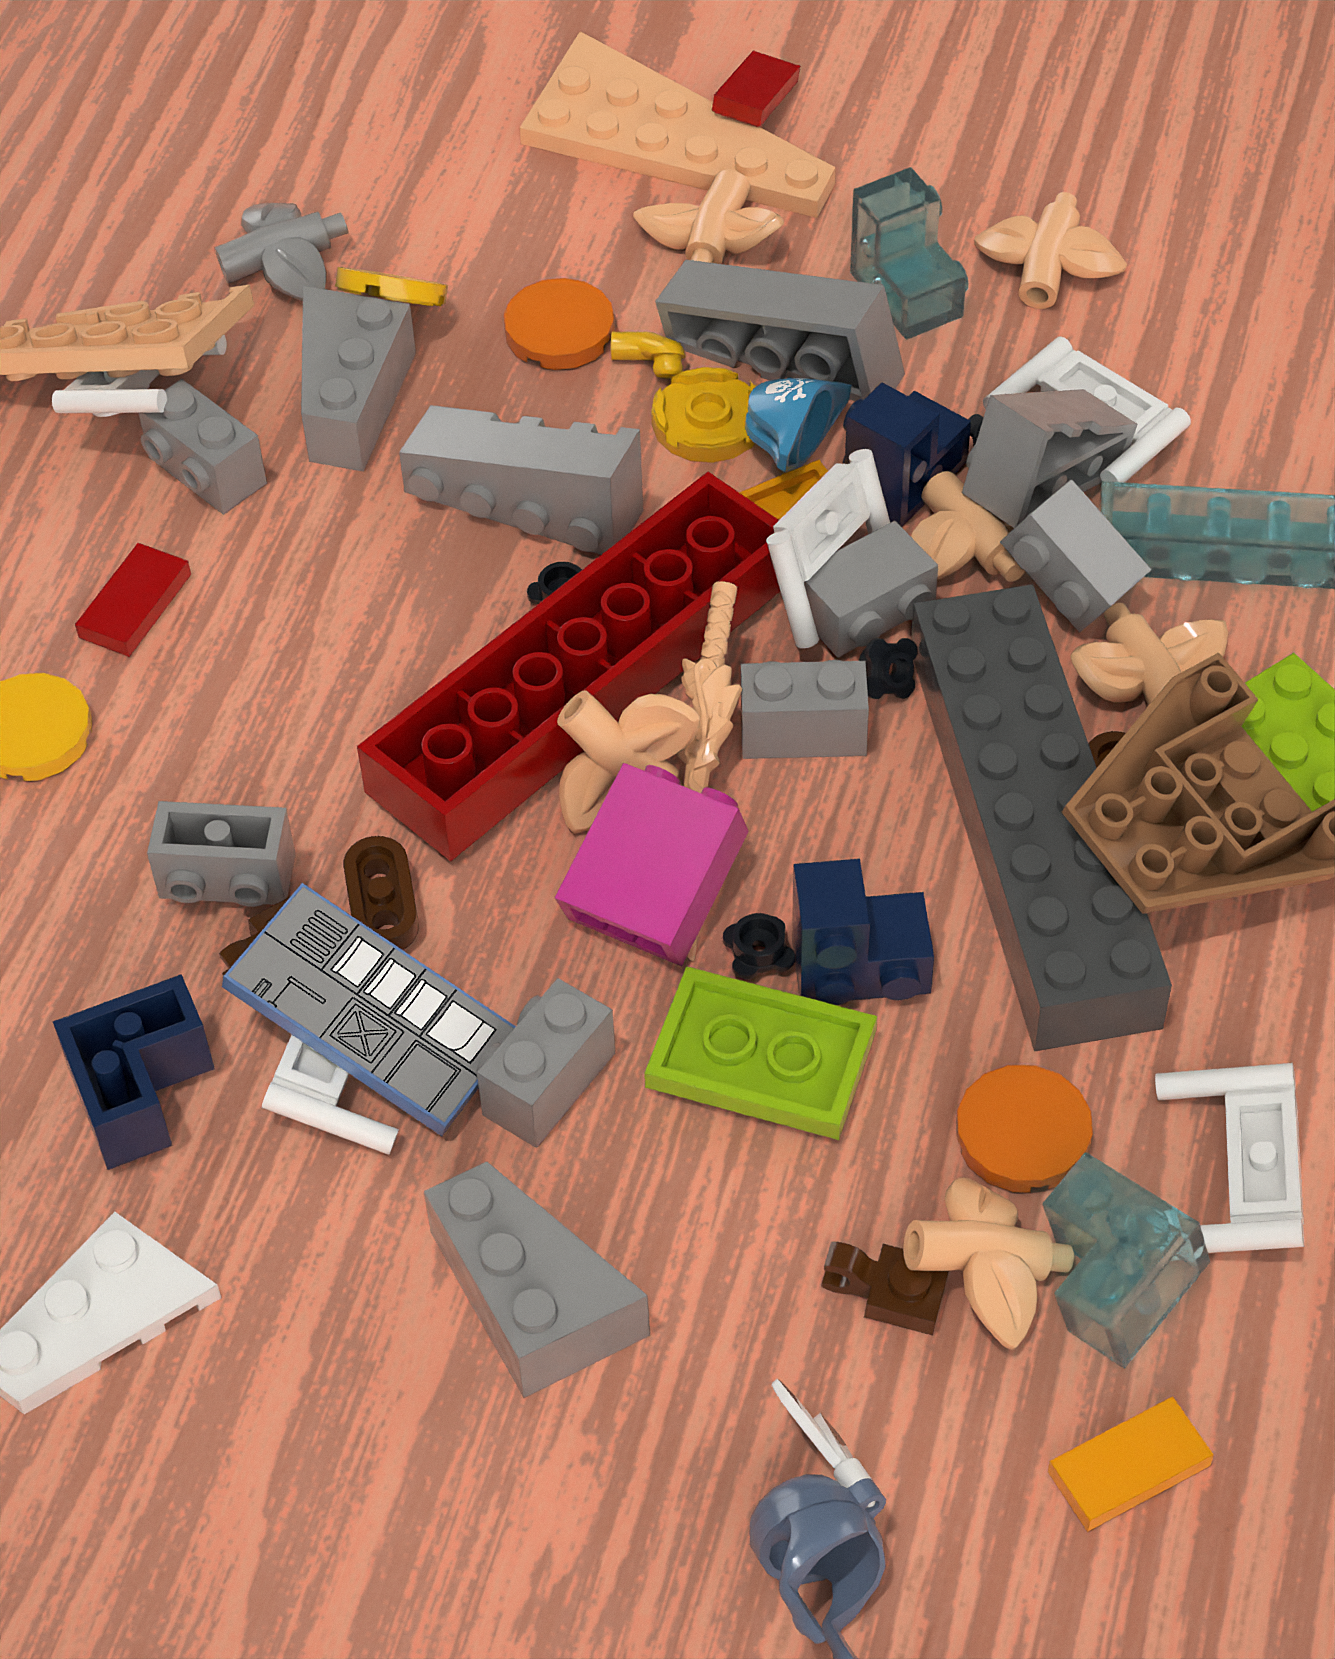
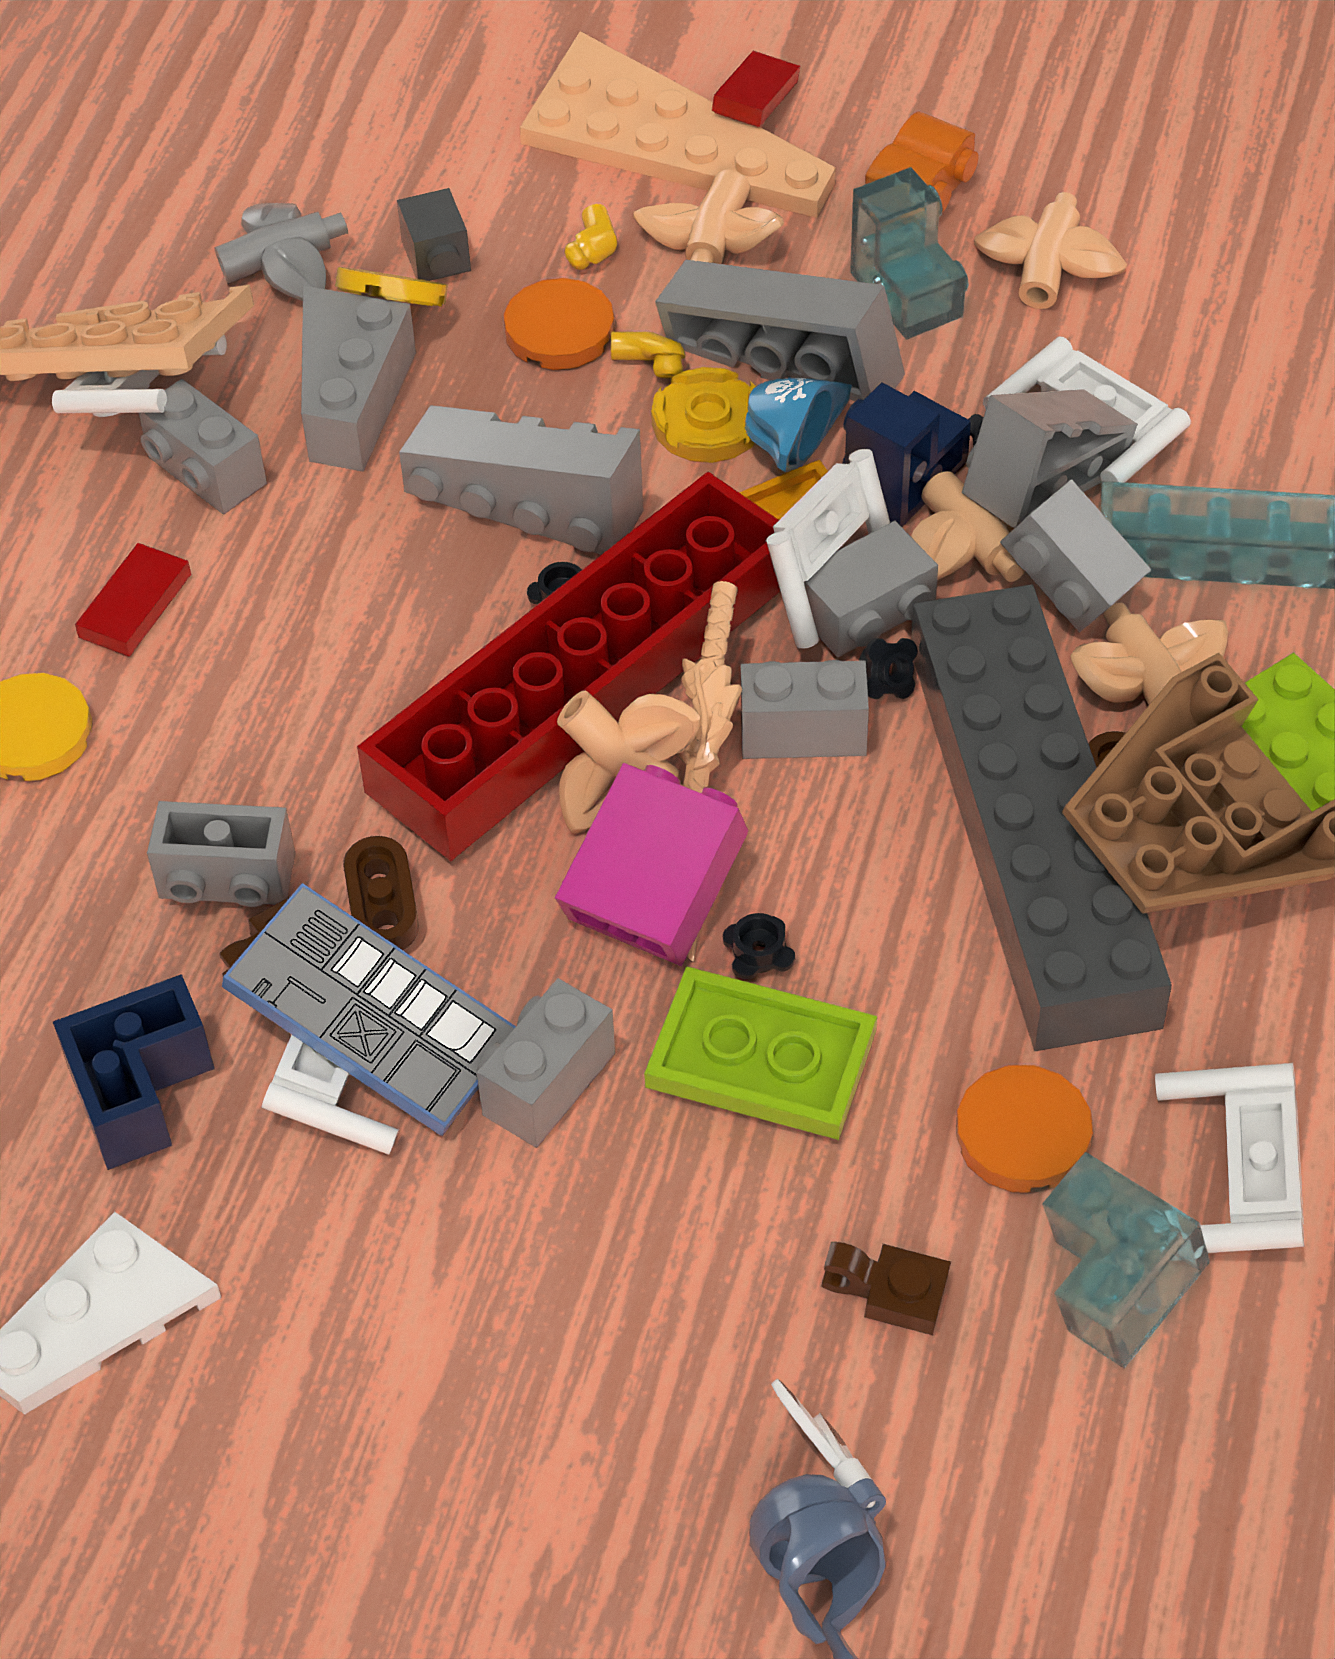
light grey wedge [424,1162,650,1398] -> none
dark blue brick [792,859,934,1005] -> none
light nougat plant [903,1177,1074,1350] -> none
light orange tile [1048,1396,1214,1532] -> none
none -> dark grey brick [397,188,471,281]
none -> yellow arm [564,204,617,270]
none -> orange brick [865,111,979,226]

